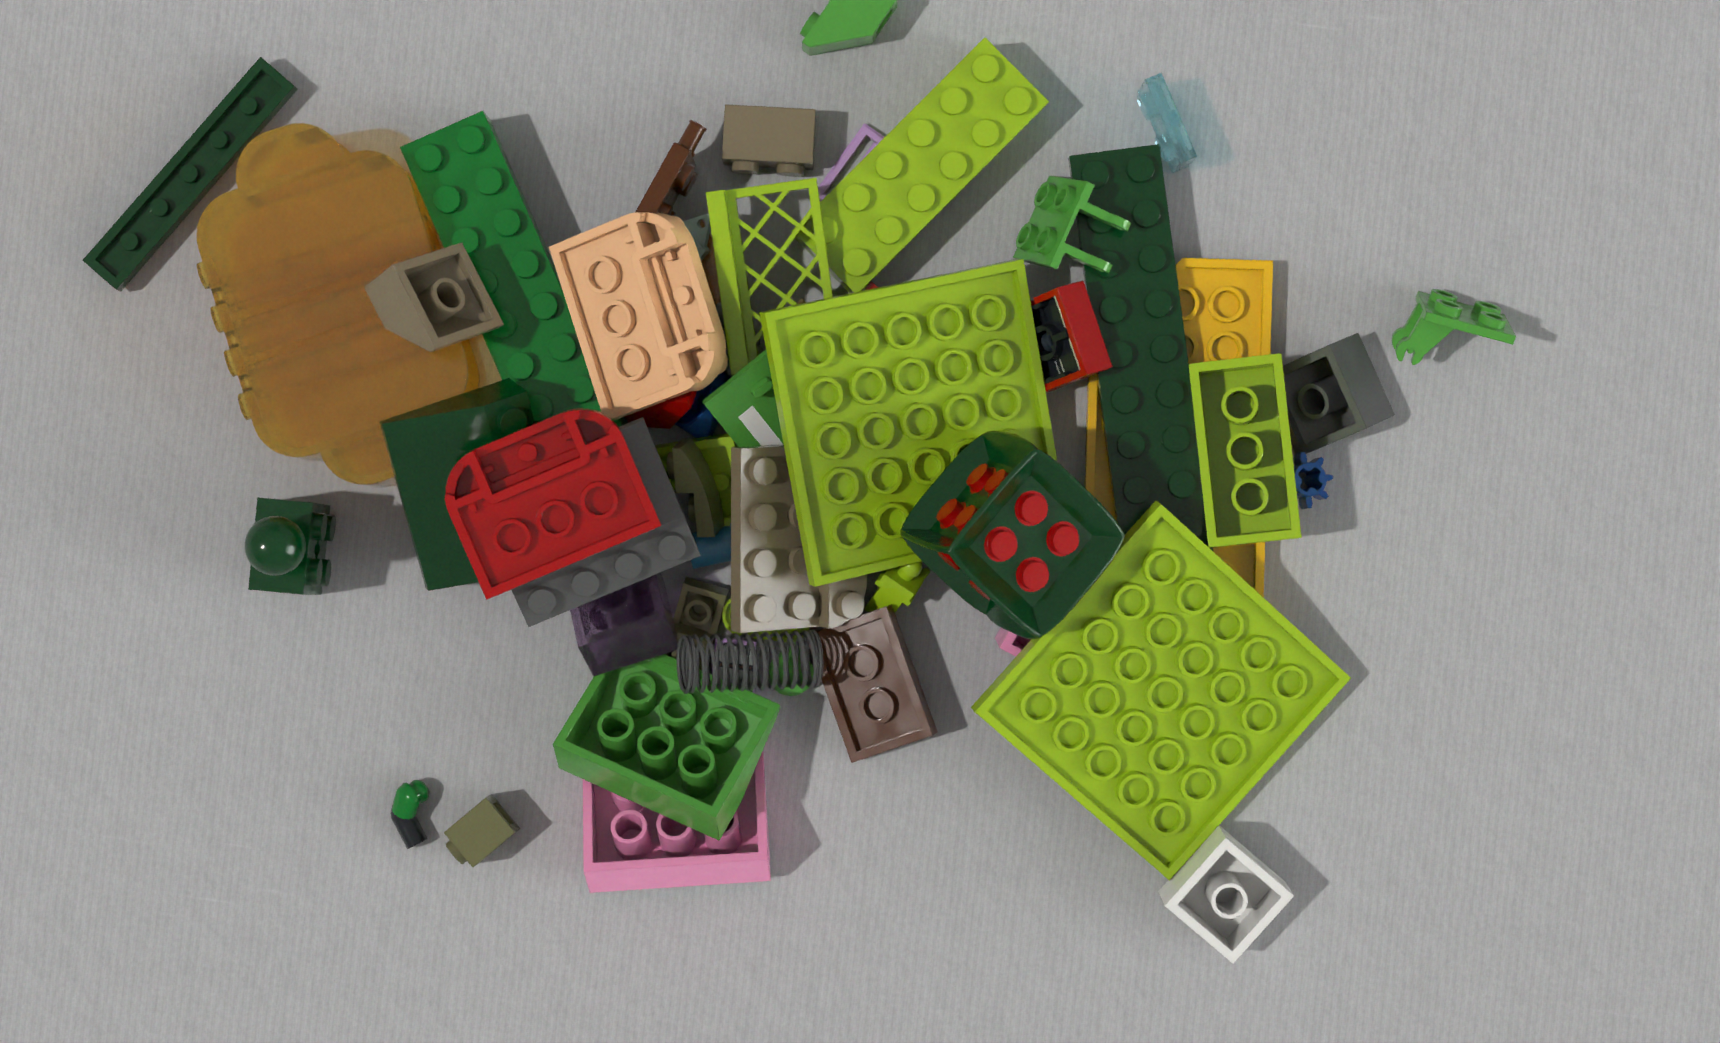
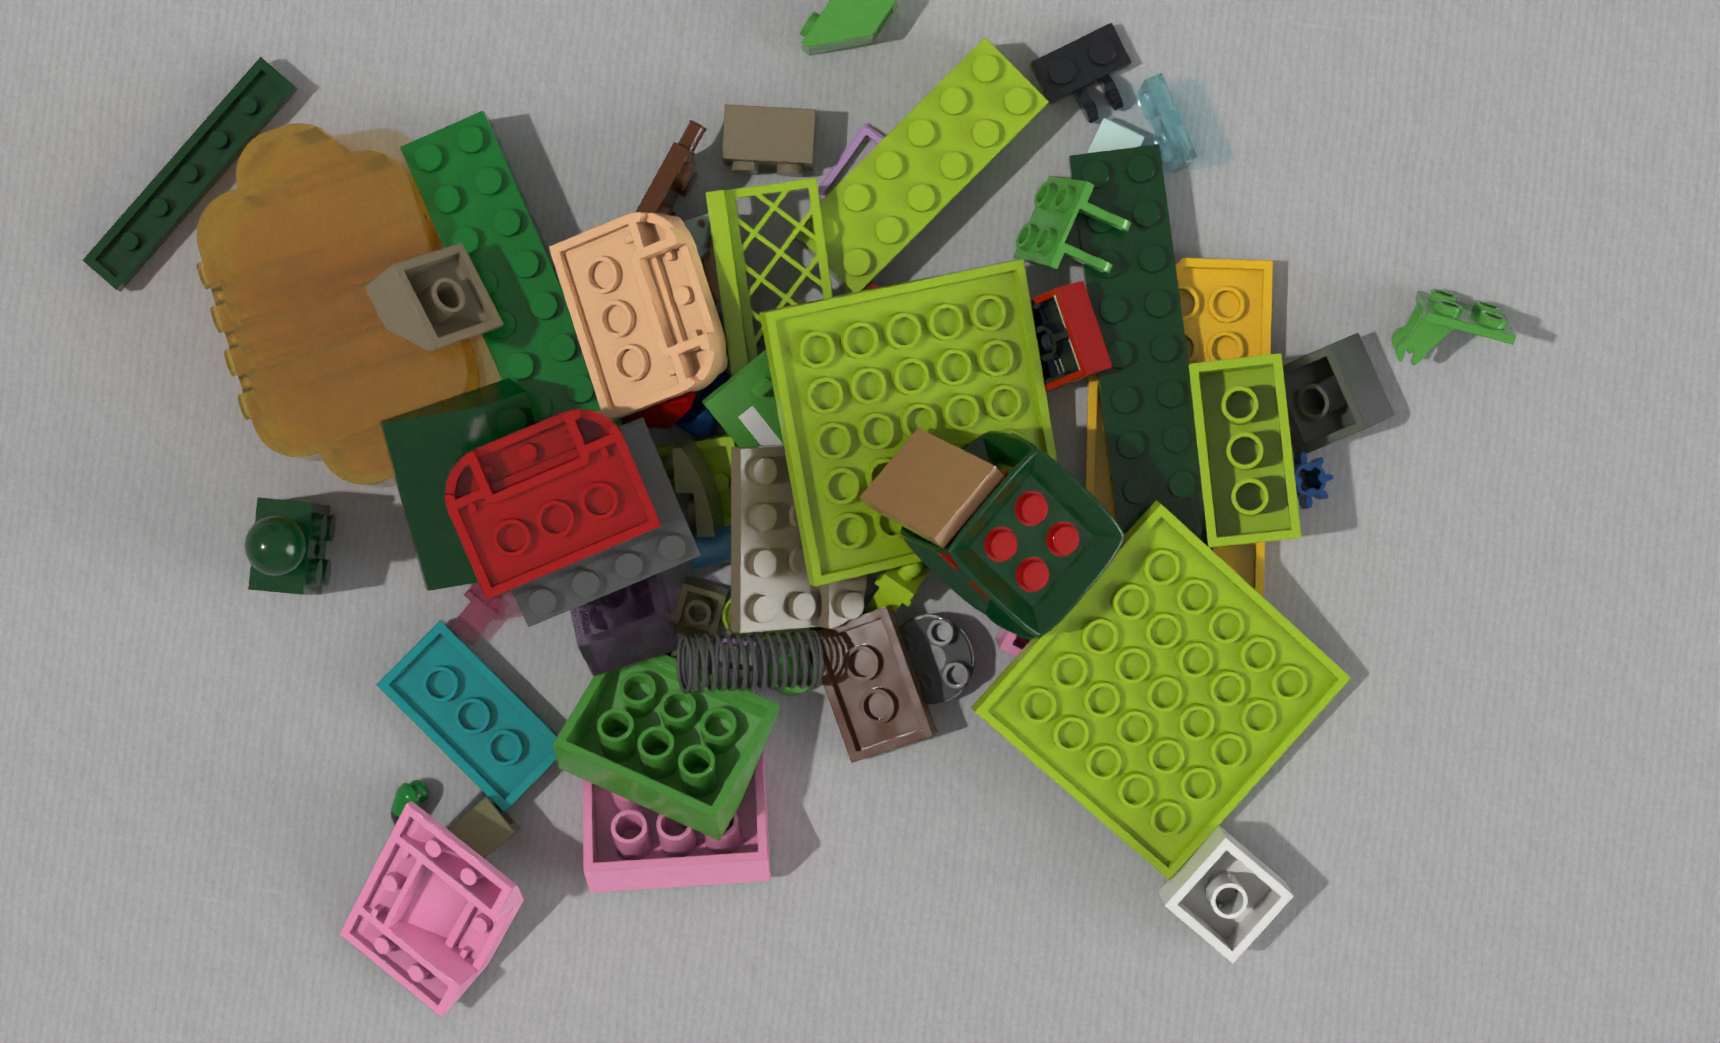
none -> bright pink slope [340,801,524,1017]
none -> teal plate [376,620,558,812]
none -> clear pink piece [450,582,511,644]
none -> medium nougat tile [859,428,1004,548]
none -> dark grey dish [900,614,975,704]
none -> black hinge [1030,22,1132,123]
none -> light aqua tile [1087,116,1145,153]

